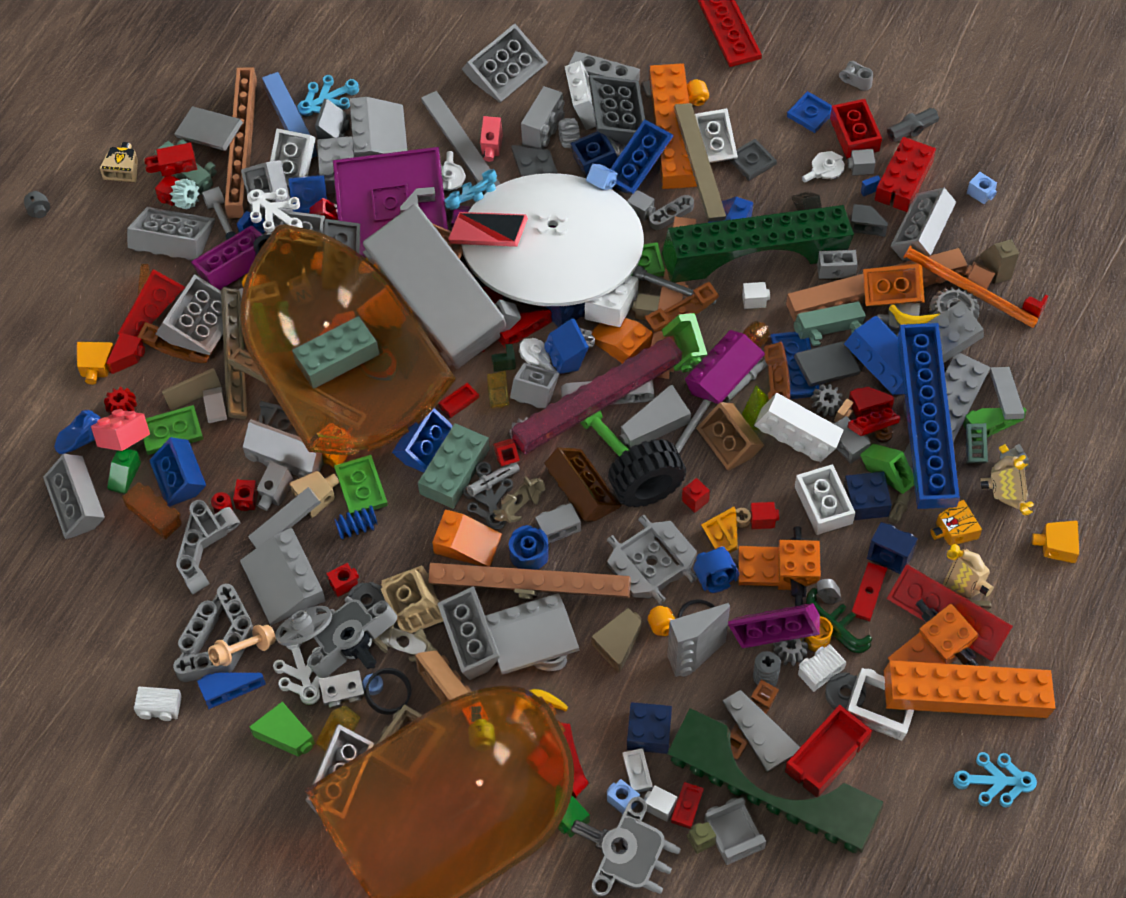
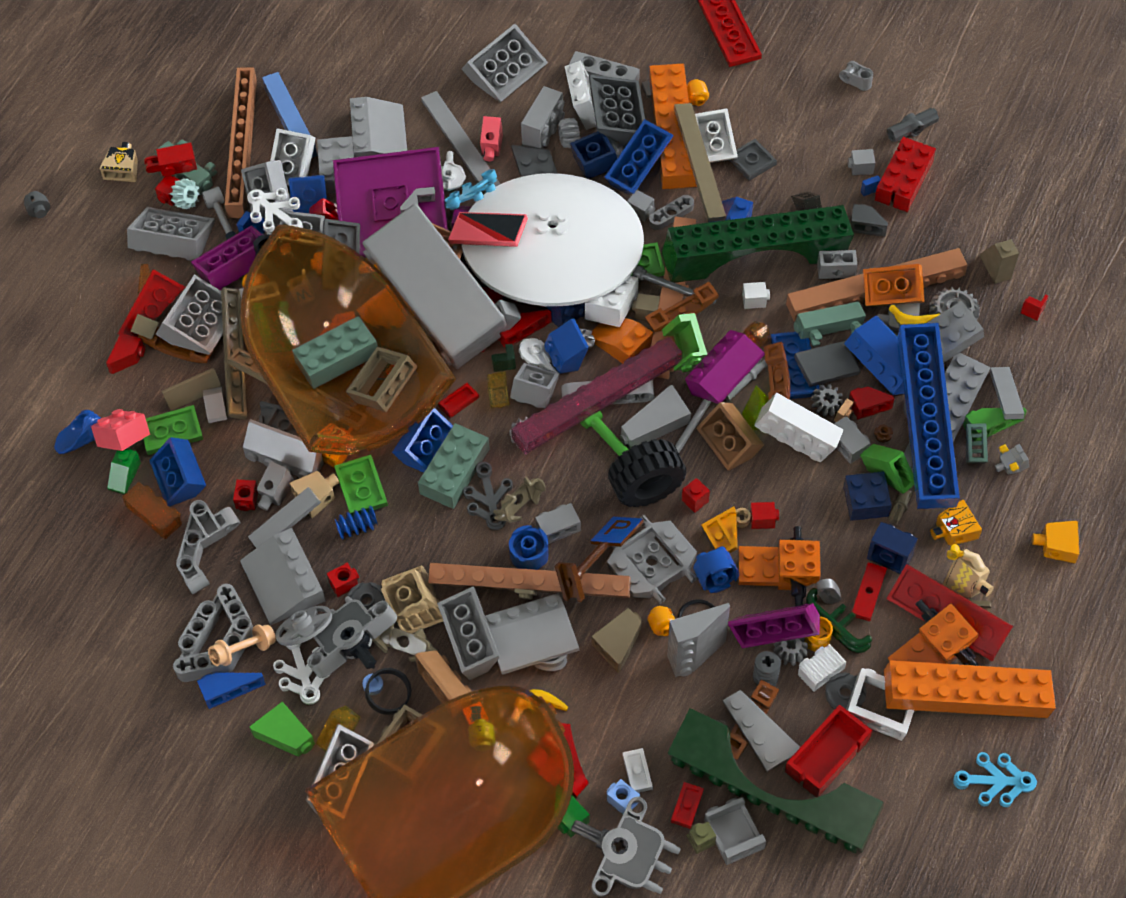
light grey slope [43,454,105,539] -> none
light orange torso [77,342,114,385] -> none
red gear [104,386,137,415] -> none
white brick [134,687,182,721] -> none
light grey tile [174,106,243,151] -> none
red brick [211,492,233,514] -> none
medium azure plant [297,75,359,116] -> none
slope [315,99,350,139] -> none
light grey brick [319,670,365,708] -> none
orange slope [432,509,502,567] -> none
light grey pin [467,462,520,497] -> none
red brick [493,439,520,466] -> none
reddish brown slope [544,447,622,521] -> none
light blue brick [586,164,618,190] -> none
dark blue brick [627,702,672,754] -> none
white brick [644,786,677,822] -> none
blue tile [787,91,832,133] -> none
white brick [795,464,855,535] -> none
white piece [802,151,845,183] -> none
red brick [830,99,882,159] -> none
red tile [847,408,900,436] -> none
light grey brick [891,187,956,261] -> none
orange axle [903,245,1038,328] -> none
nougat brick [964,262,995,290] -> none
light blue brick [967,172,997,204] -> none
tan torso [981,455,1033,515] -> none
none -> dark tan panel [130,314,159,339]
none -> dark tan window [346,347,417,412]
none -> reddish brown piece [554,517,644,602]

